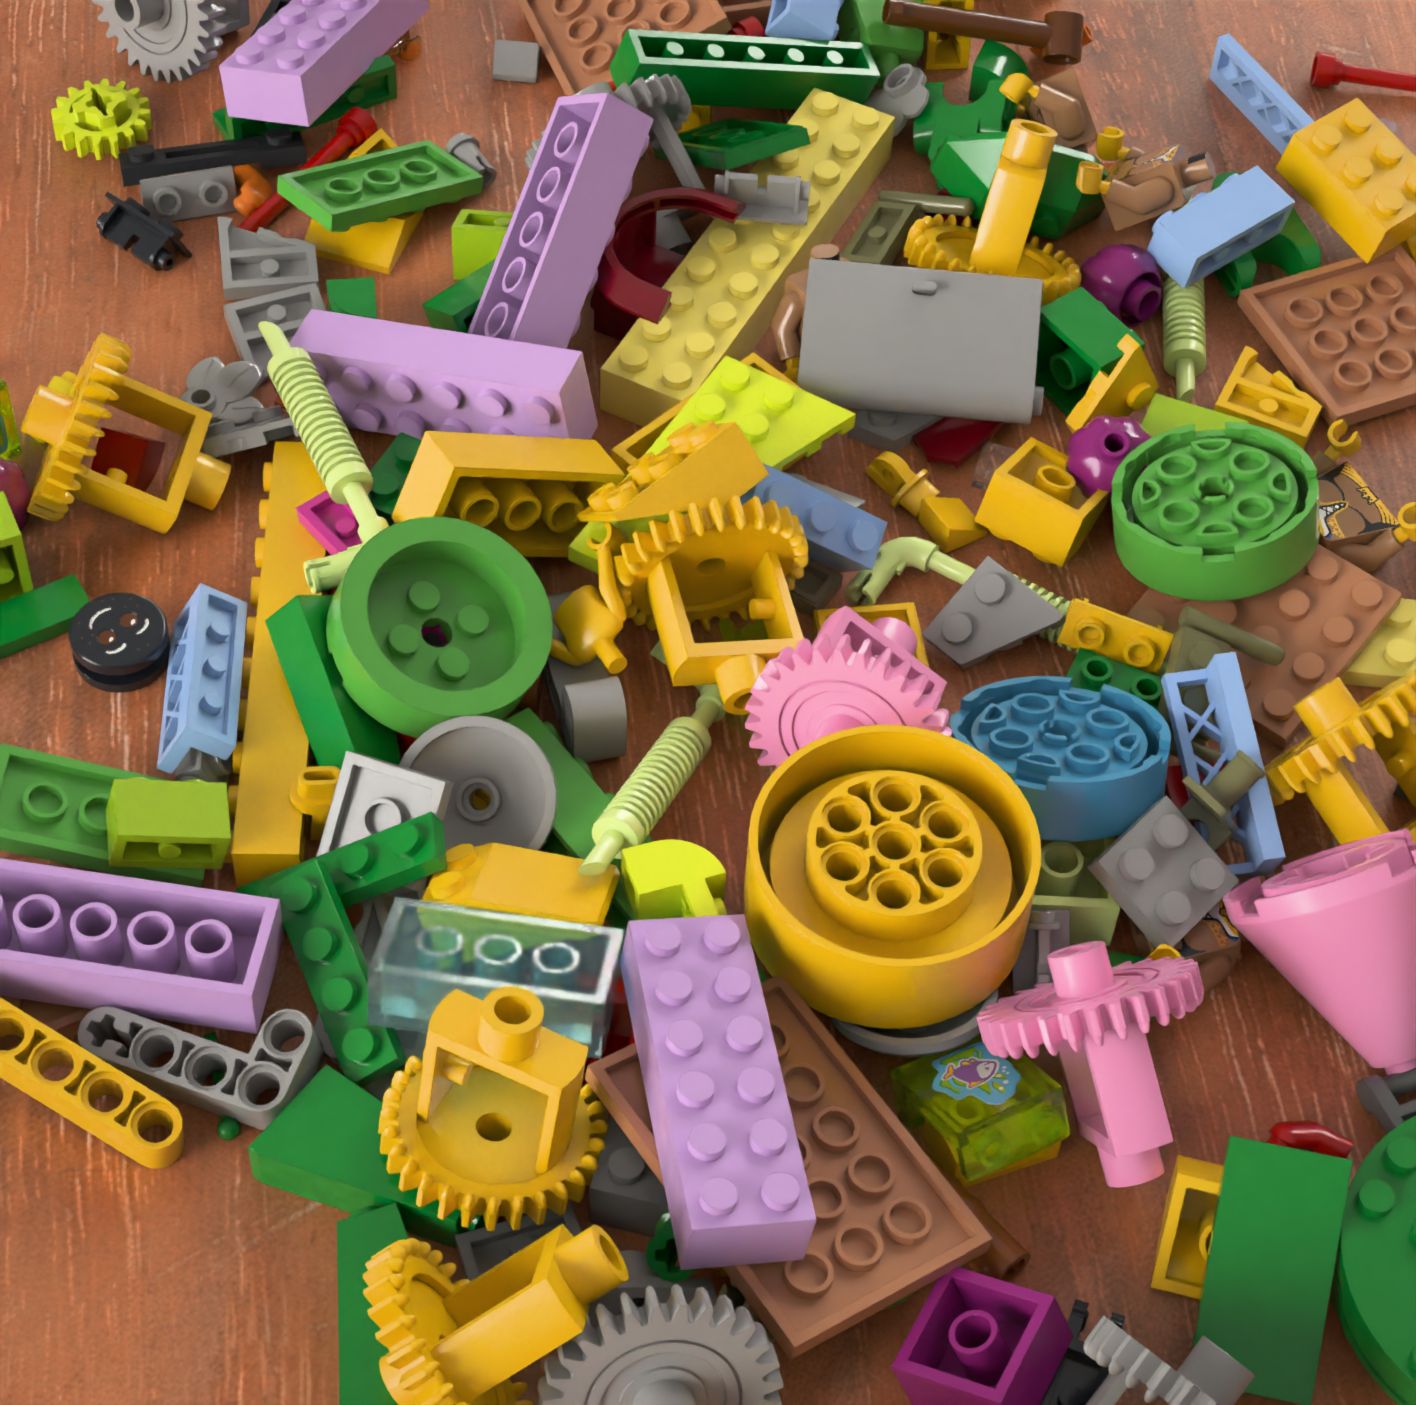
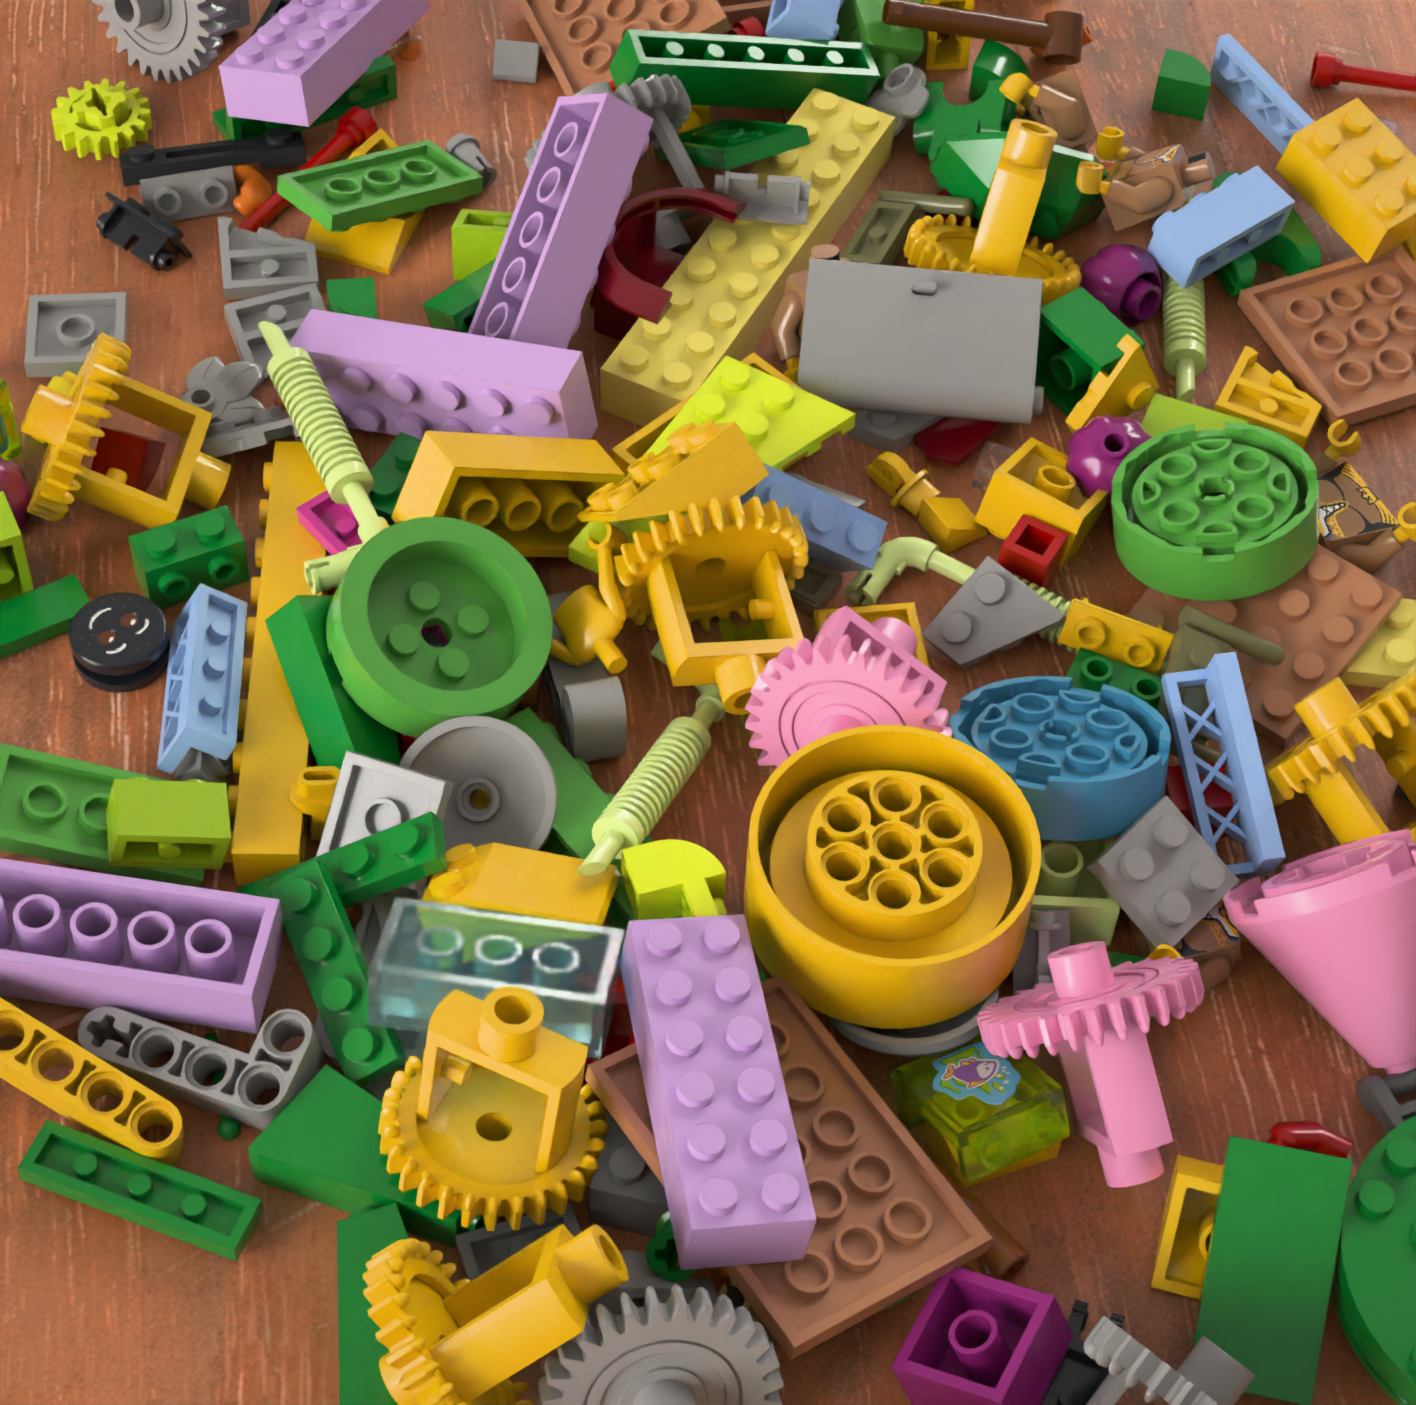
olive bracket [1180,750,1266,853] -> none
none -> green plate [17,1120,264,1262]
none -> light grey plate [24,292,128,378]
none -> green brick [128,505,250,609]
none -> red brick [998,514,1069,590]
none -> green brick [1151,48,1211,121]

